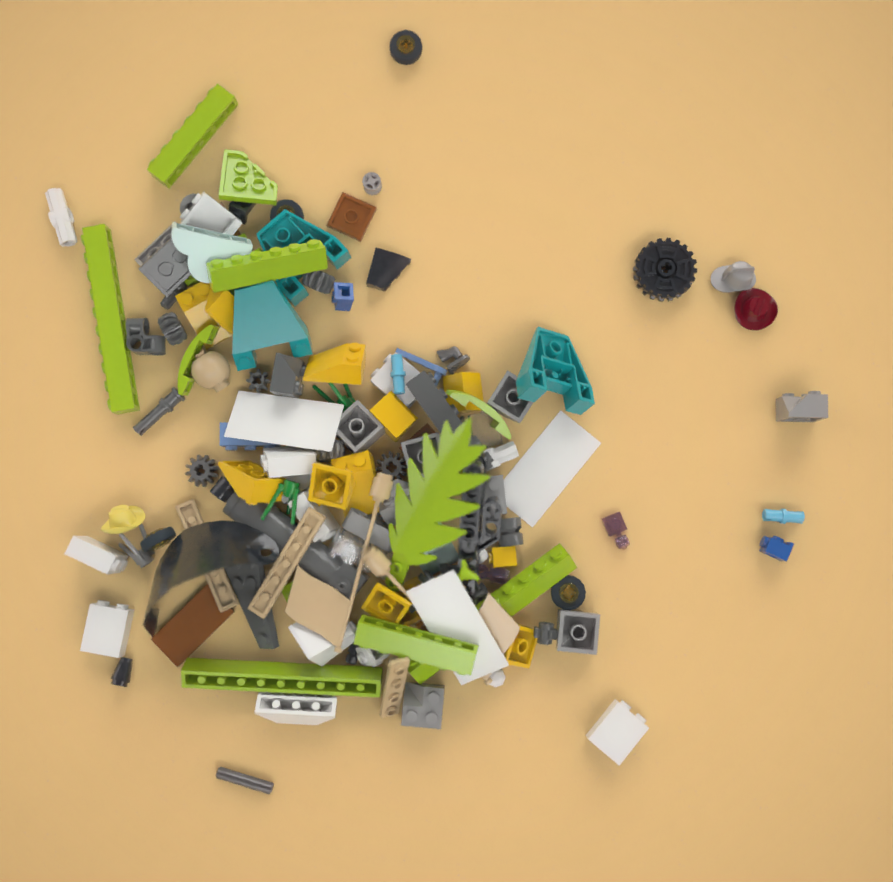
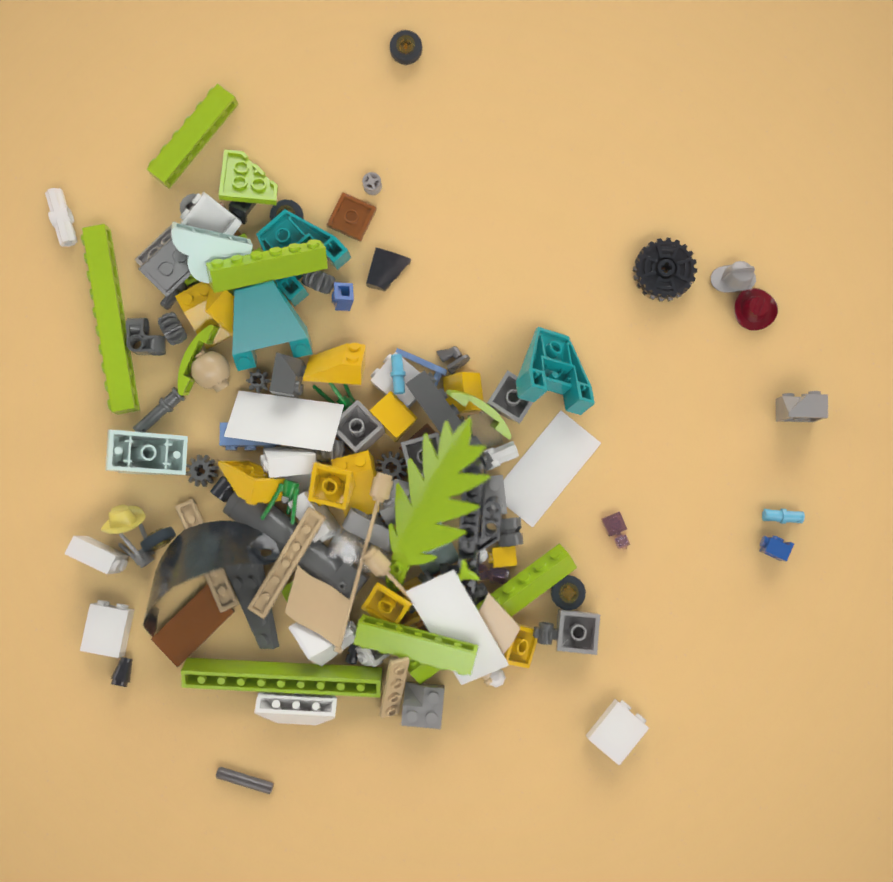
none -> light aqua brick [105,430,188,475]

